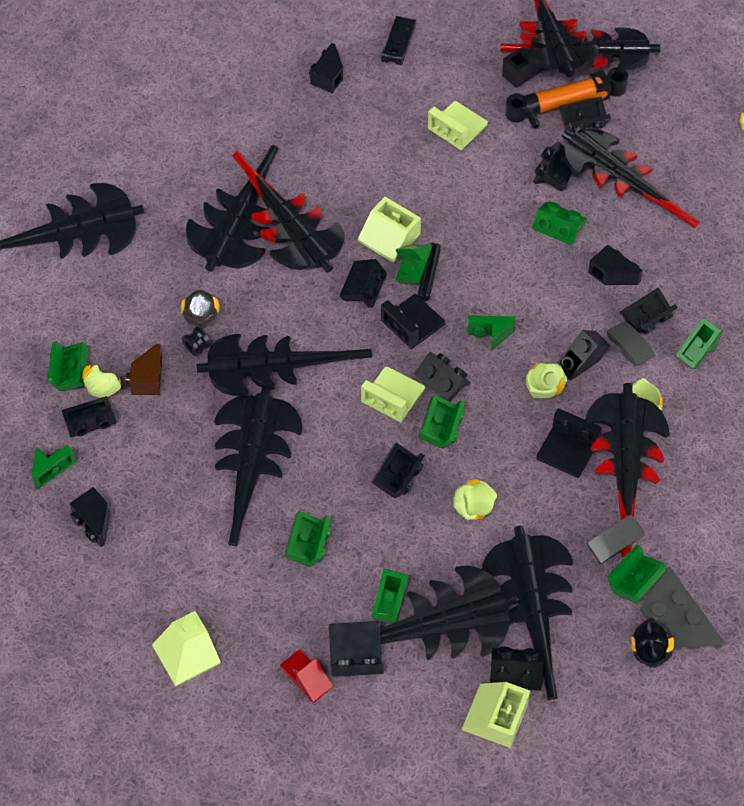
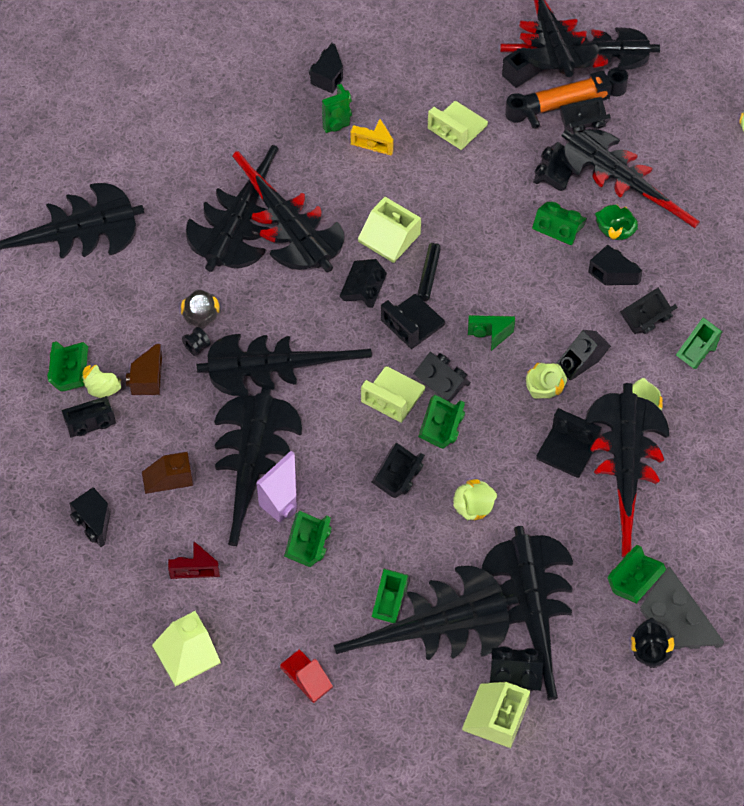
green slope [31,445,76,490] -> none
black bracket [329,621,384,677] -> none
black plate [381,16,416,66] -> none
green slope [396,244,432,284] -> none
dark grey slope [587,515,644,564] -> none
dark grey slope [606,321,655,366] -> none
none -> reddish brown slope [142,451,193,494]
none -> dark red slope [168,542,220,579]
none -> lavender slope [257,451,297,523]
none -> green bracket [322,84,352,133]
none -> yellow slope [350,119,393,156]
none -> green hair [595,205,638,240]

